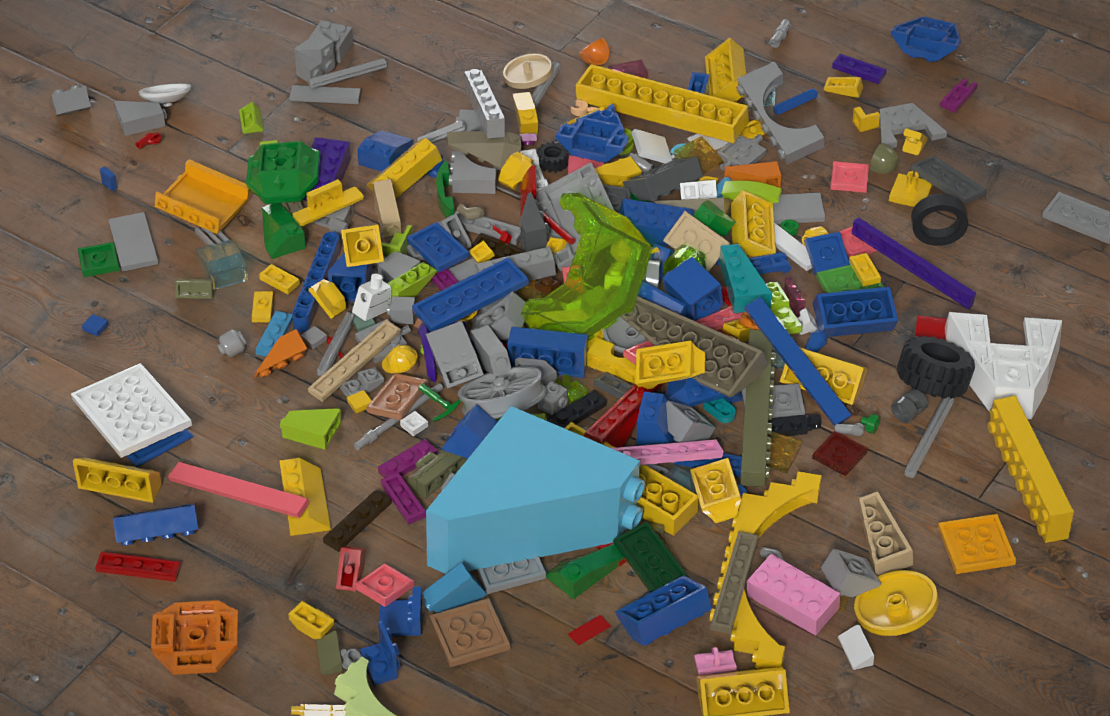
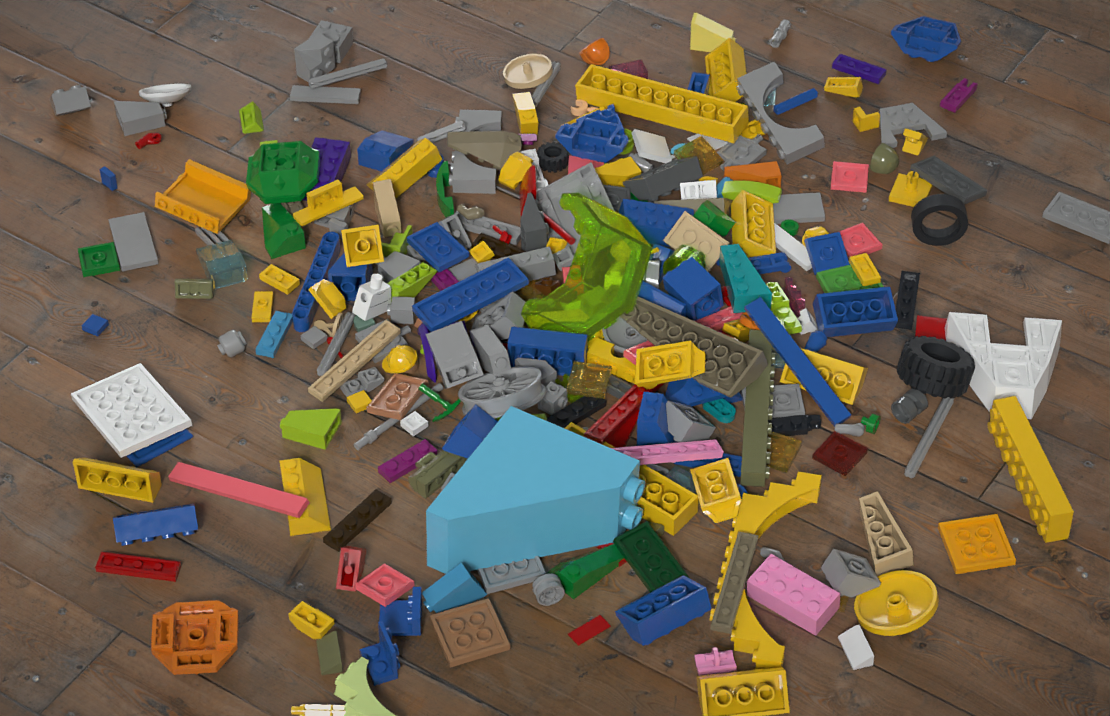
orange slope [253,329,307,379] -> none
light grey plate [340,649,361,669] -> none
magenta plate [381,473,426,525] -> none
light grey brick [465,69,505,139] -> none
dark purple plate [851,217,976,309] -> none
none -> tan piece [314,312,343,337]
none -> light grey wheel [532,574,565,606]
none -> clear yellow plate [567,361,612,399]
none -> light yellow slope [690,13,736,52]
none -> black plate [895,271,920,330]

